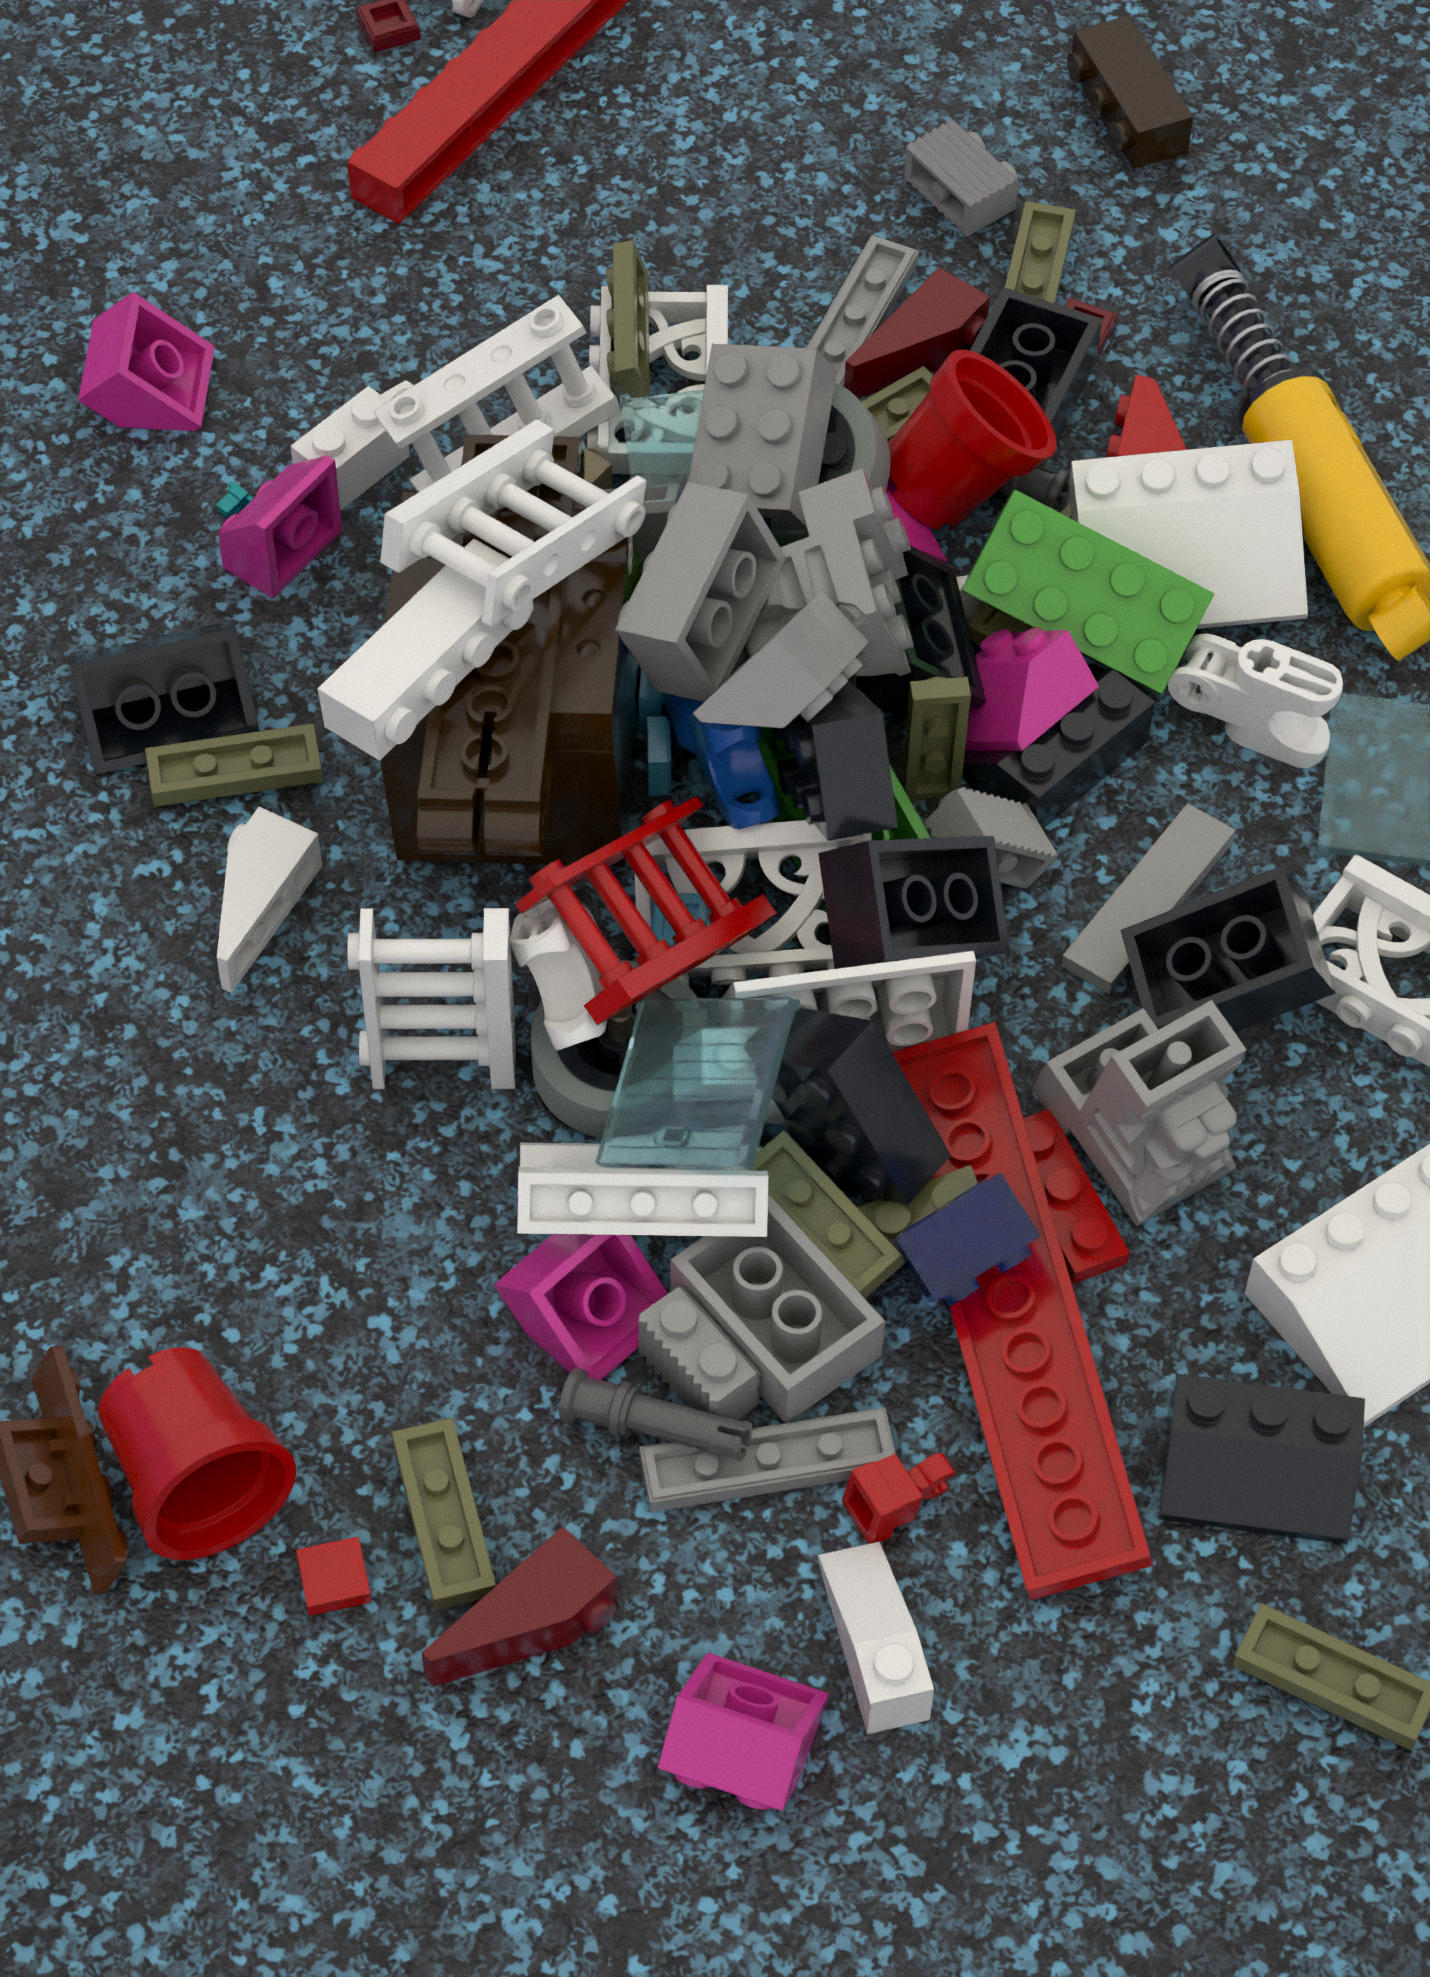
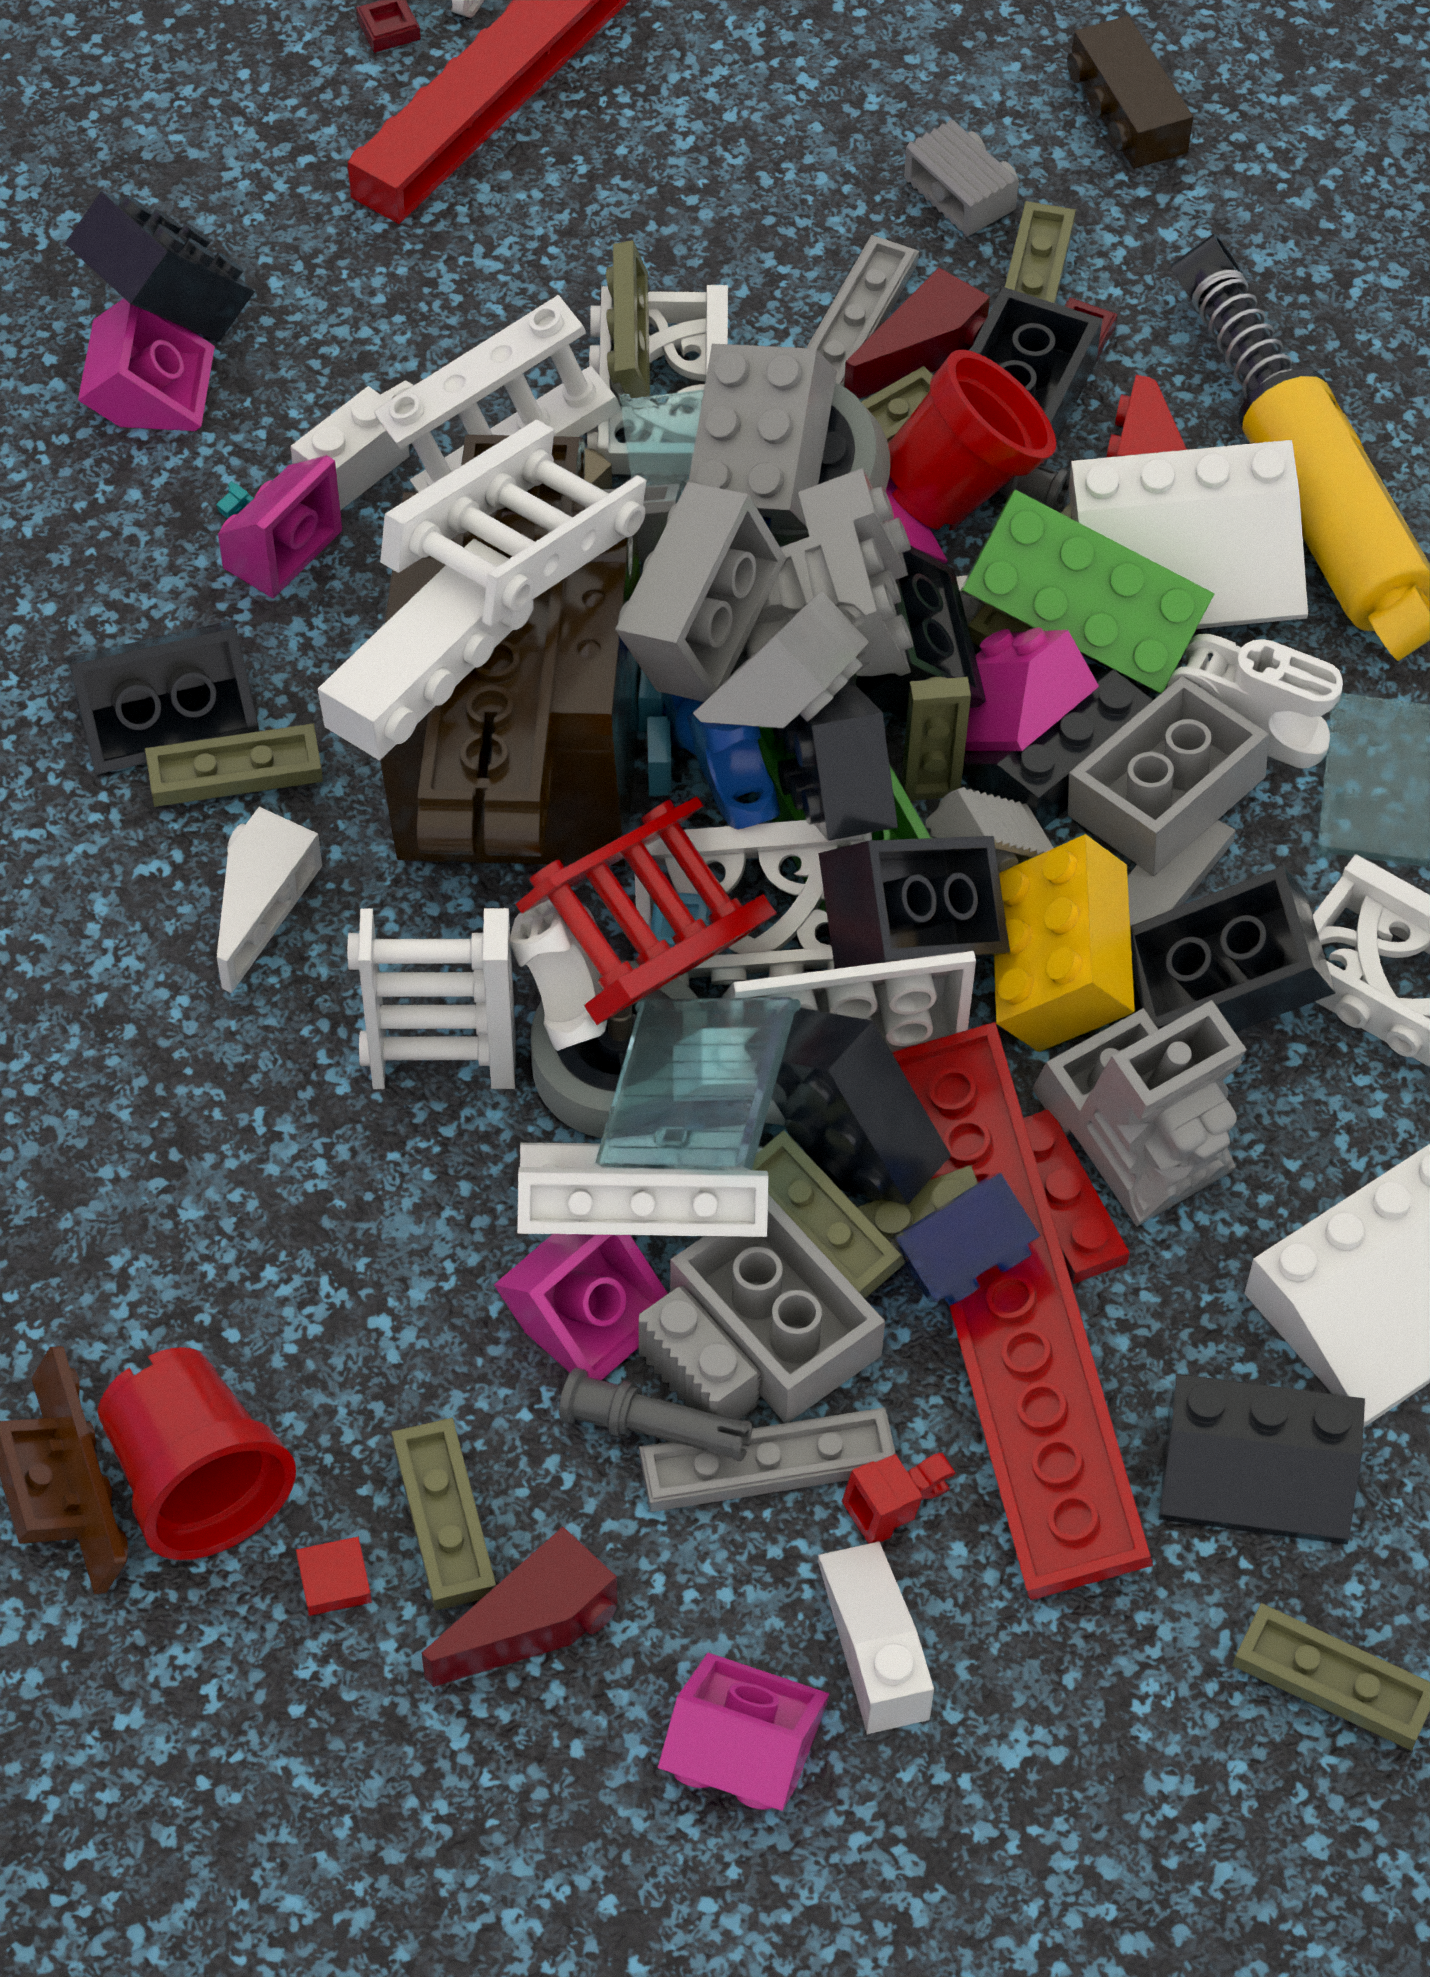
none -> black brick [64,191,255,342]
none -> yellow brick [994,834,1135,1052]
none -> light grey brick [1068,675,1270,876]

